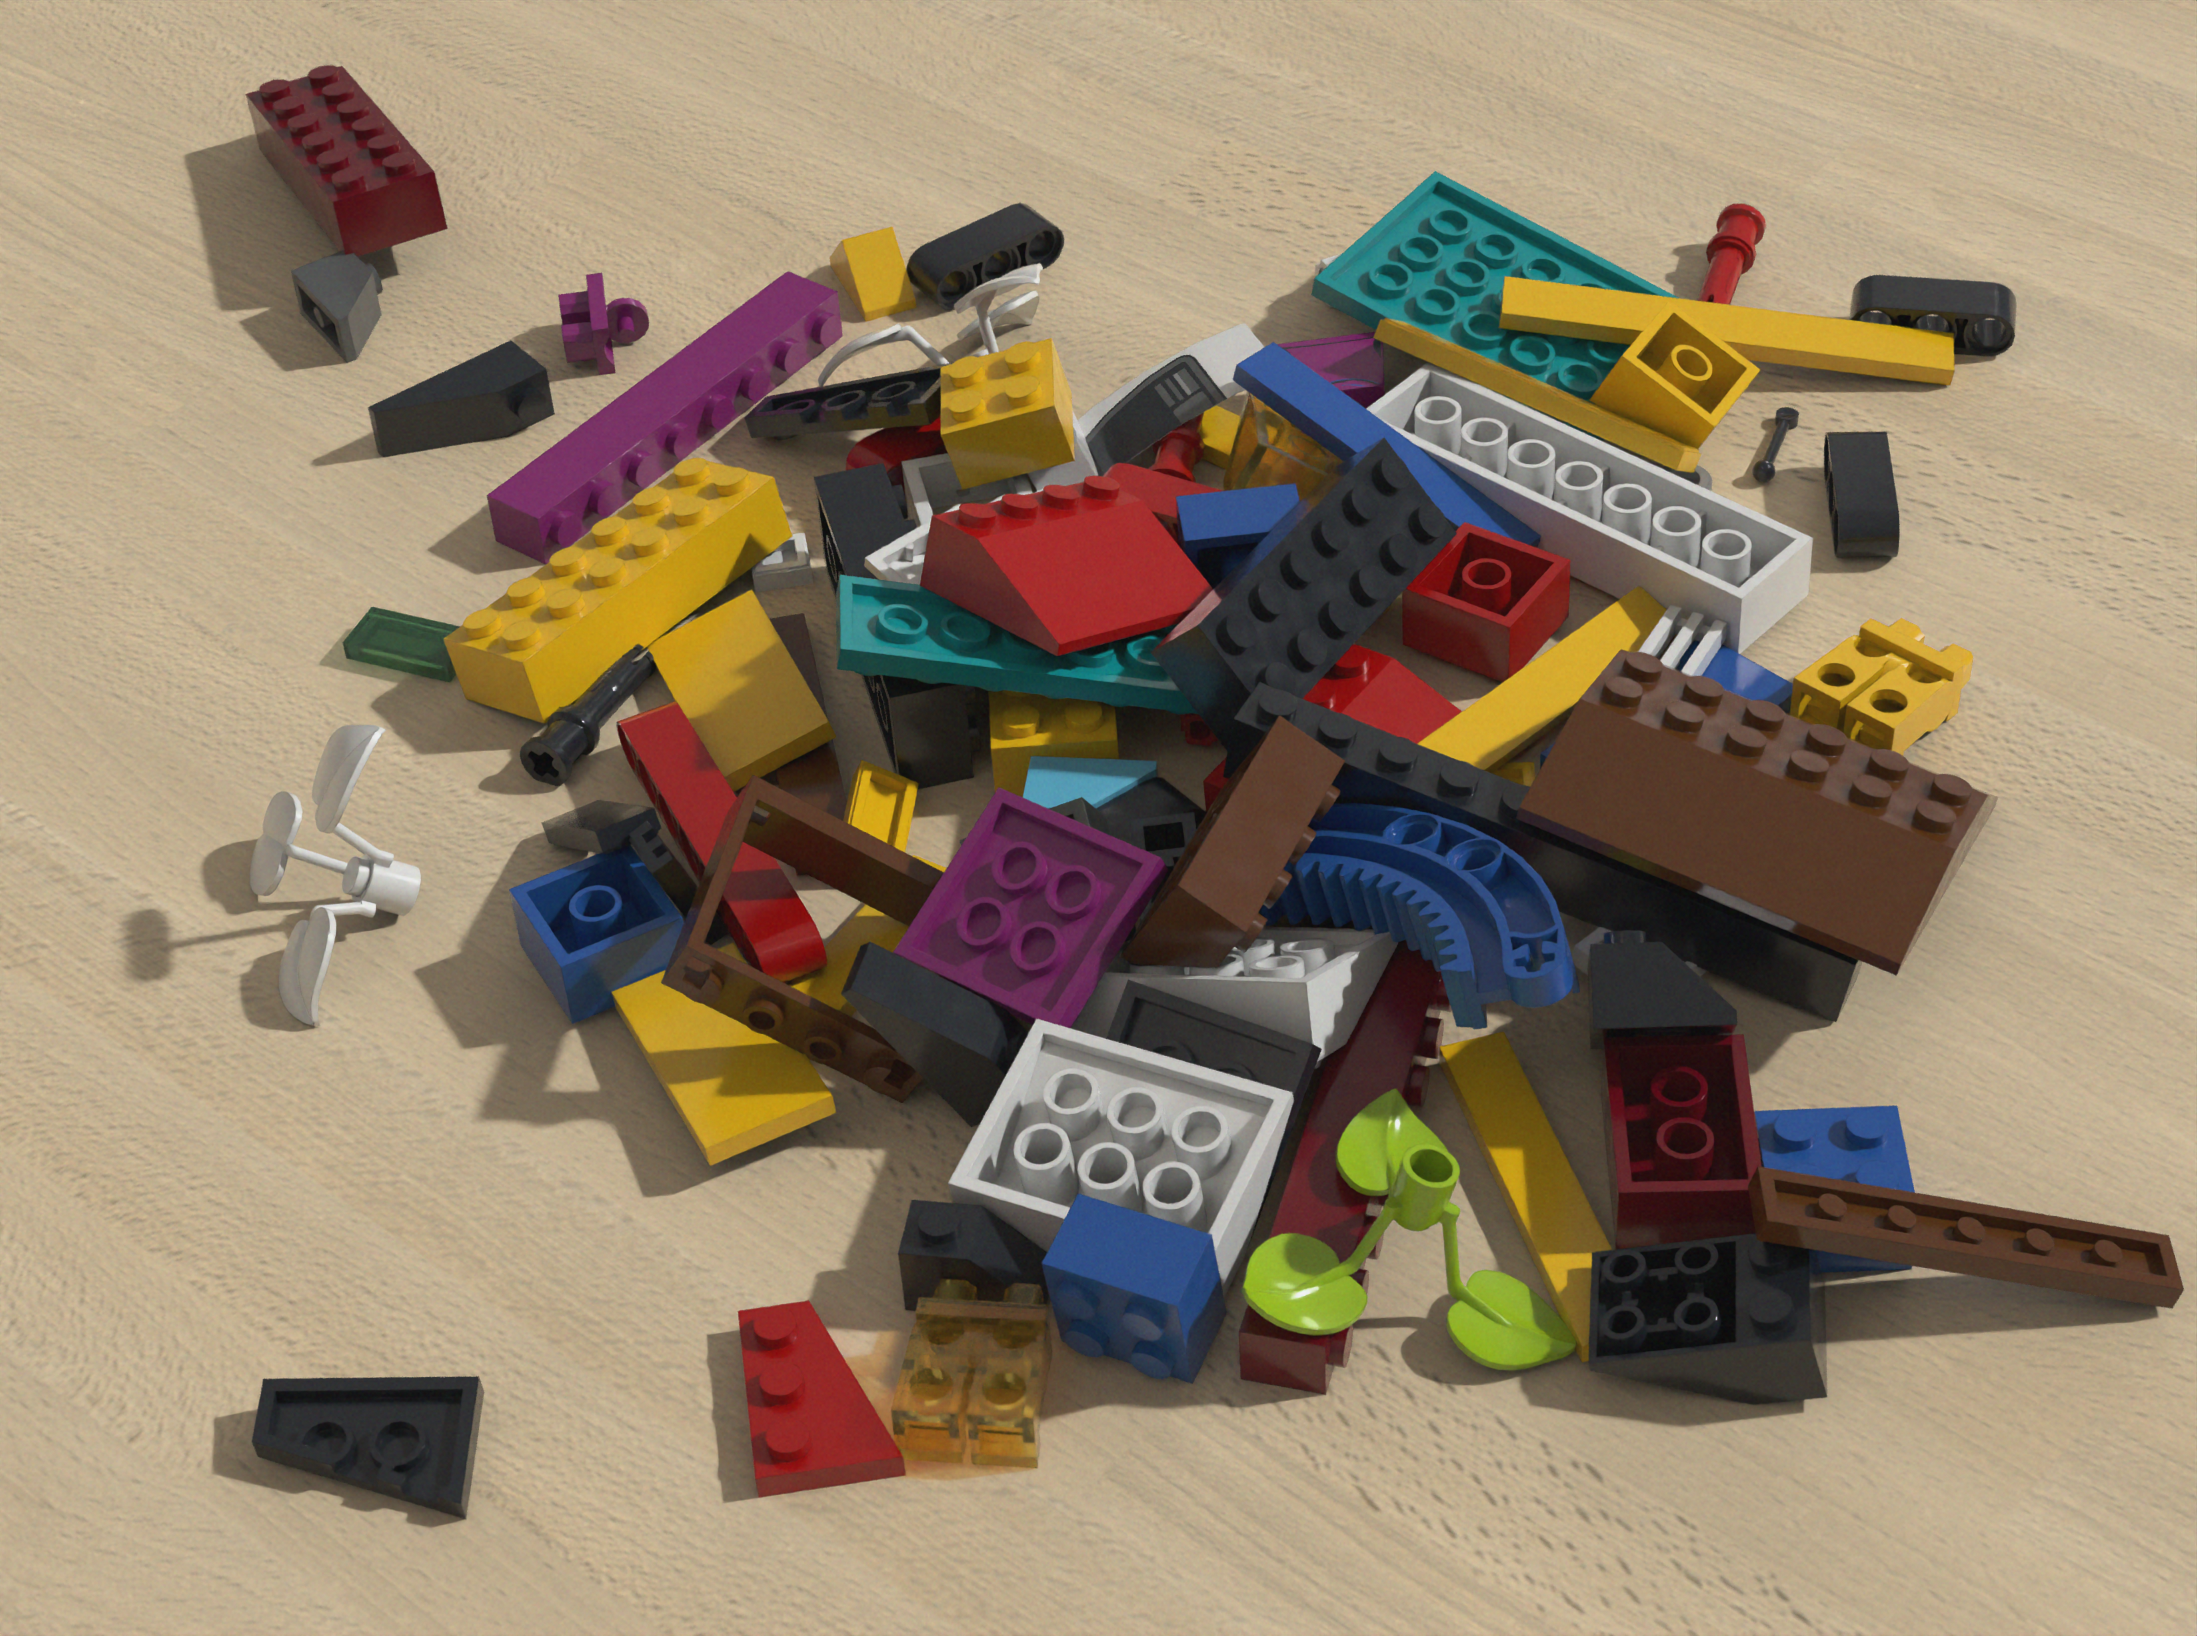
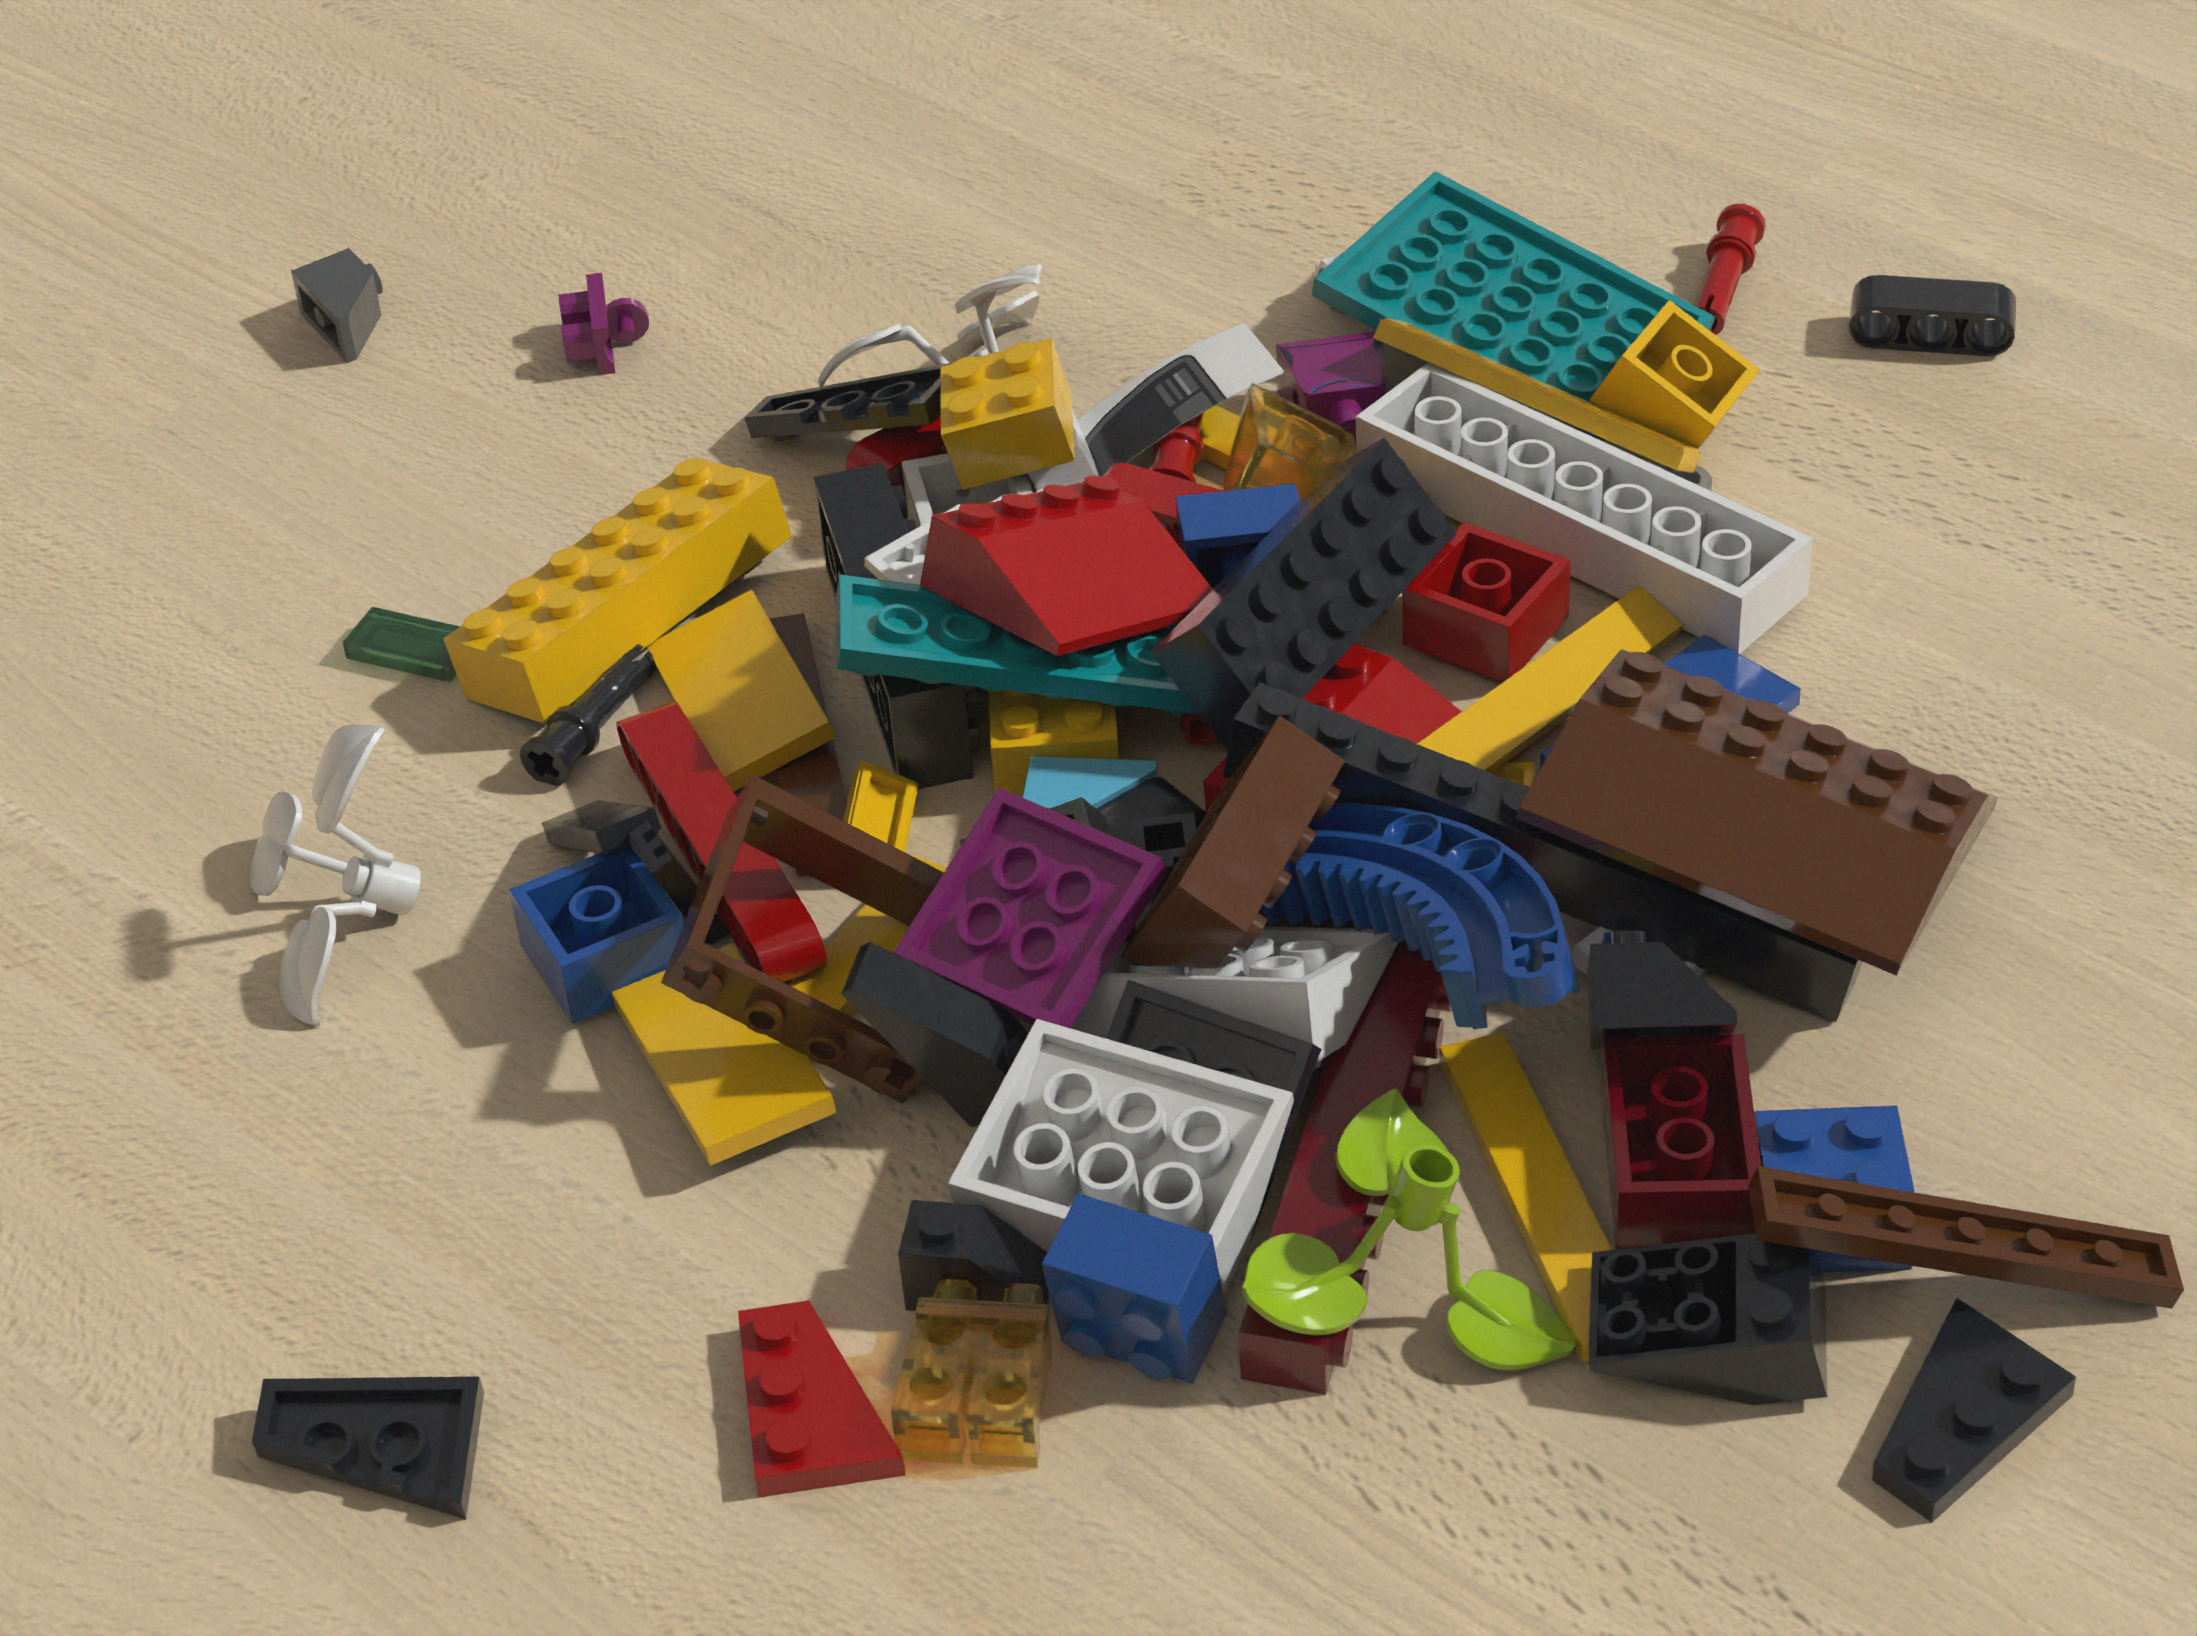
dark red brick [245,65,448,257] -> none
black slope [368,340,555,457] -> none
magenta brick [487,271,843,565] -> none
white tile [751,533,813,592] -> none
yellow slope [829,226,916,322] -> none
black beam [906,203,1064,310] -> none
blue tile [1232,342,1541,548] -> none
yellow tile [1499,276,1955,385] -> none
white tile [1638,605,1728,676] -> none
black hinge [1752,407,1799,482] -> none
yellow hips [1790,618,1973,756] -> none
black beam [1824,431,1900,557] -> none
none -> black wing [1872,1297,2076,1523]

